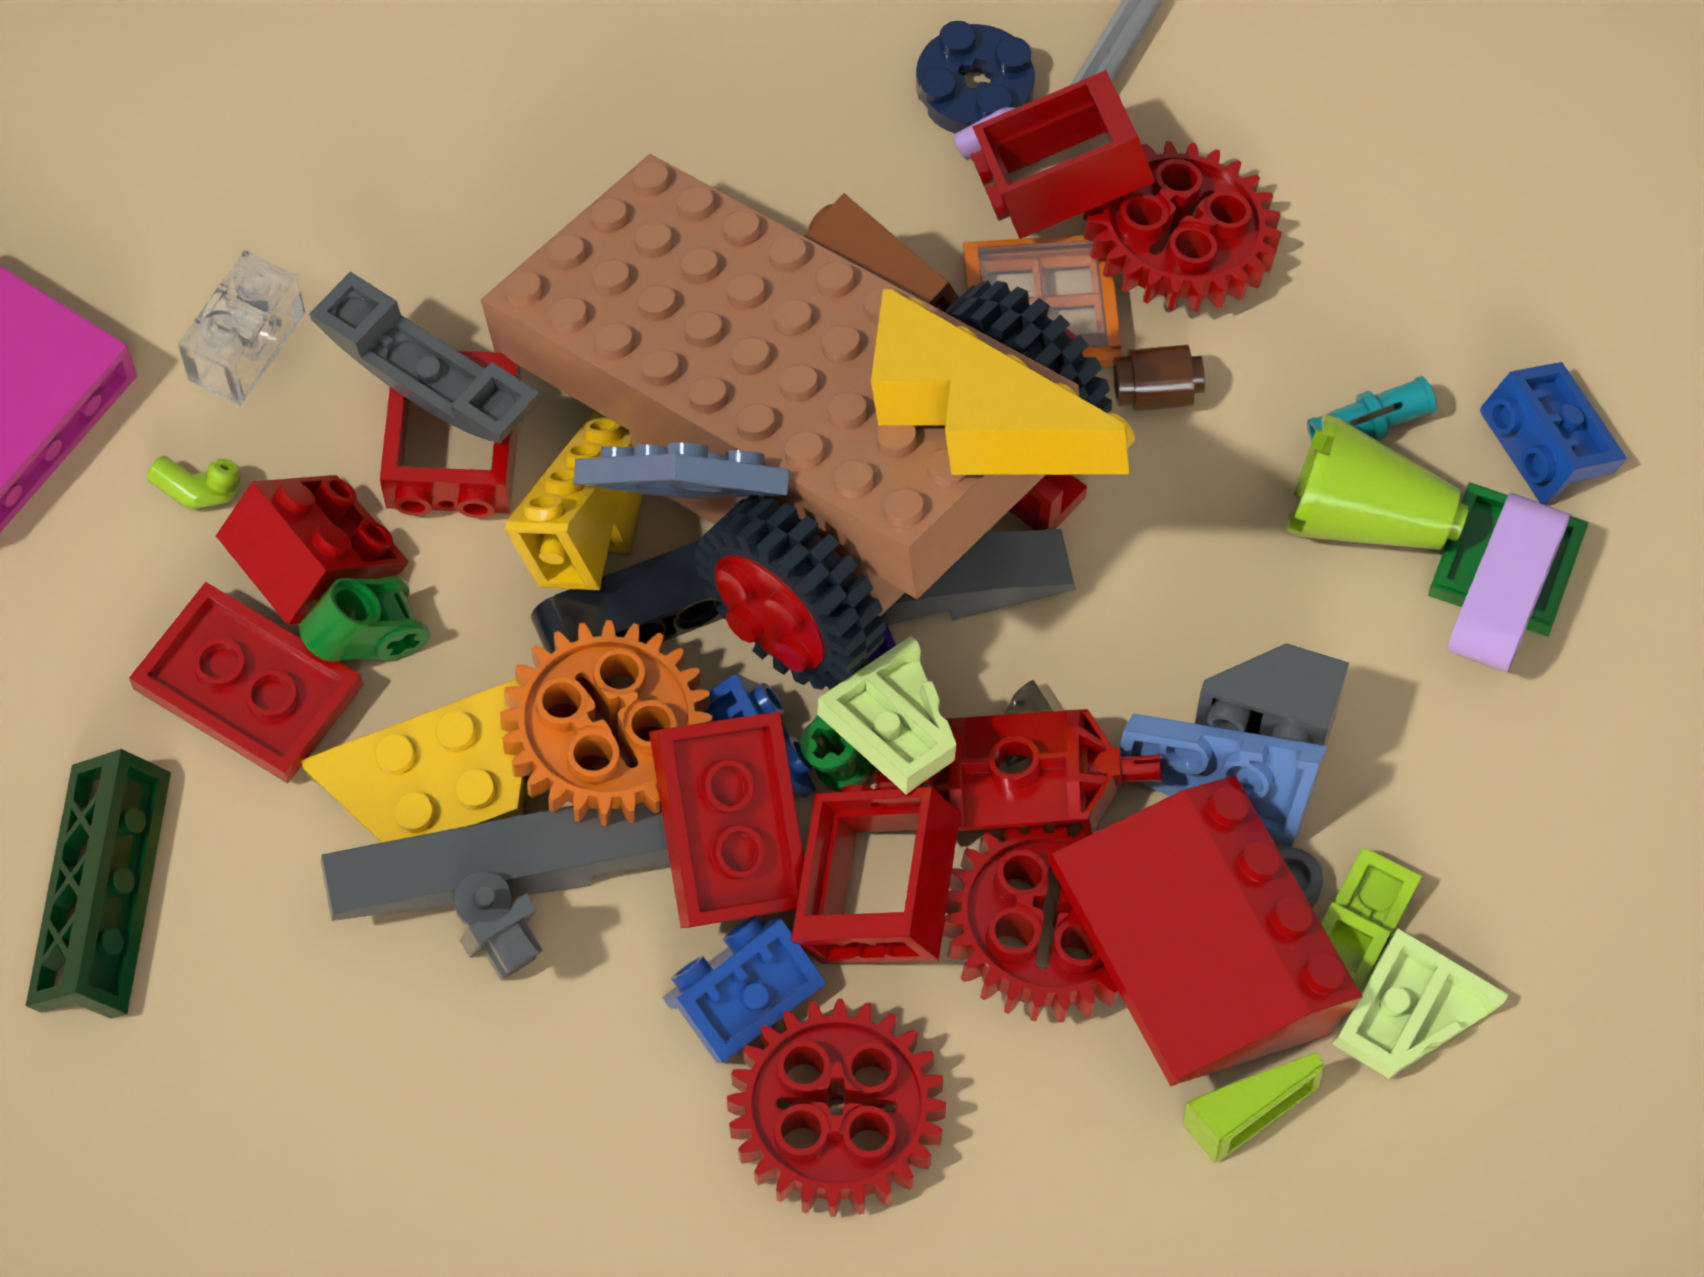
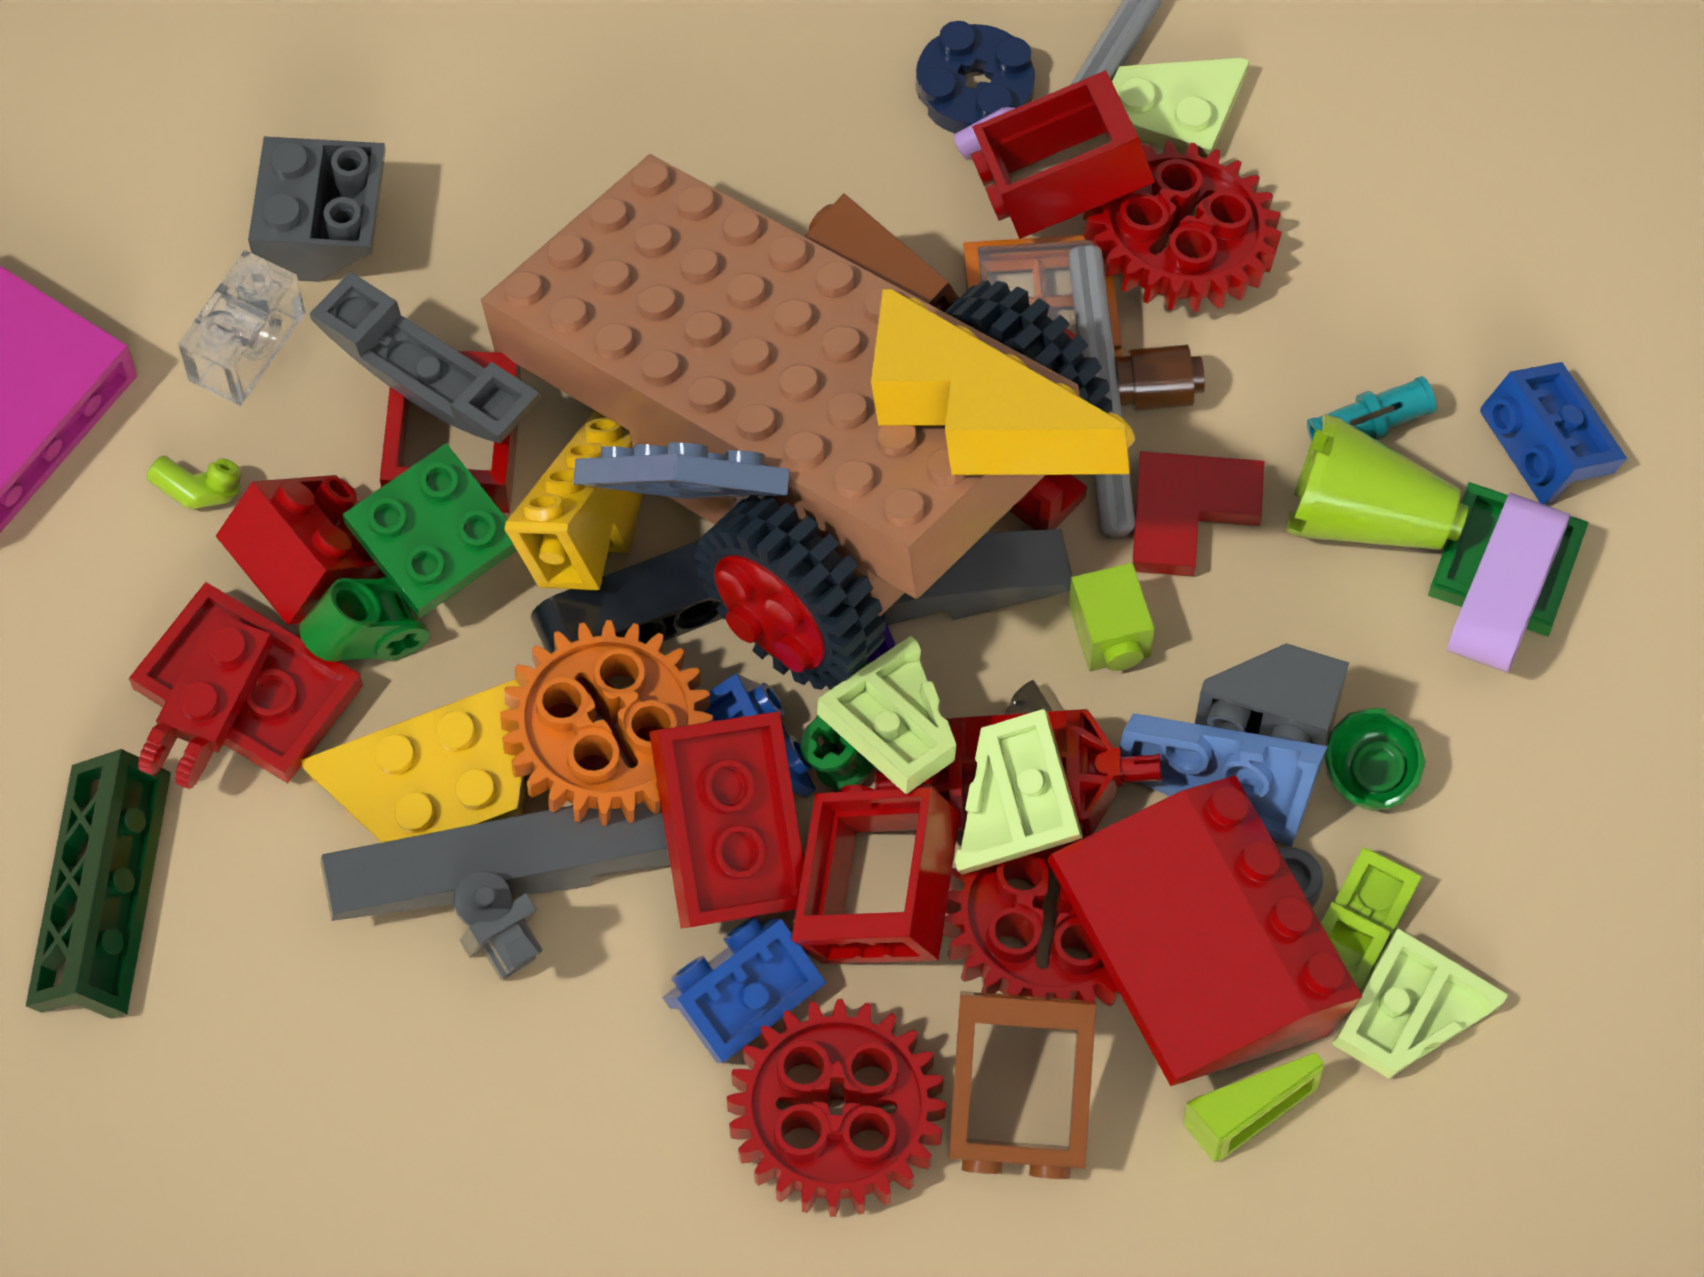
none -> red hinge [138,612,273,789]
none -> dark grey slope [248,136,386,282]
none -> green plate [343,443,517,619]
none -> dark orange window [949,991,1096,1179]
none -> yellowish green wing [955,709,1083,875]
none -> light grey axle [1068,245,1135,539]
none -> lime brick [1068,562,1155,672]
none -> yellowish green wing [1112,58,1249,158]
none -> red tile [1132,451,1265,577]
none -> green hair [1325,707,1426,811]

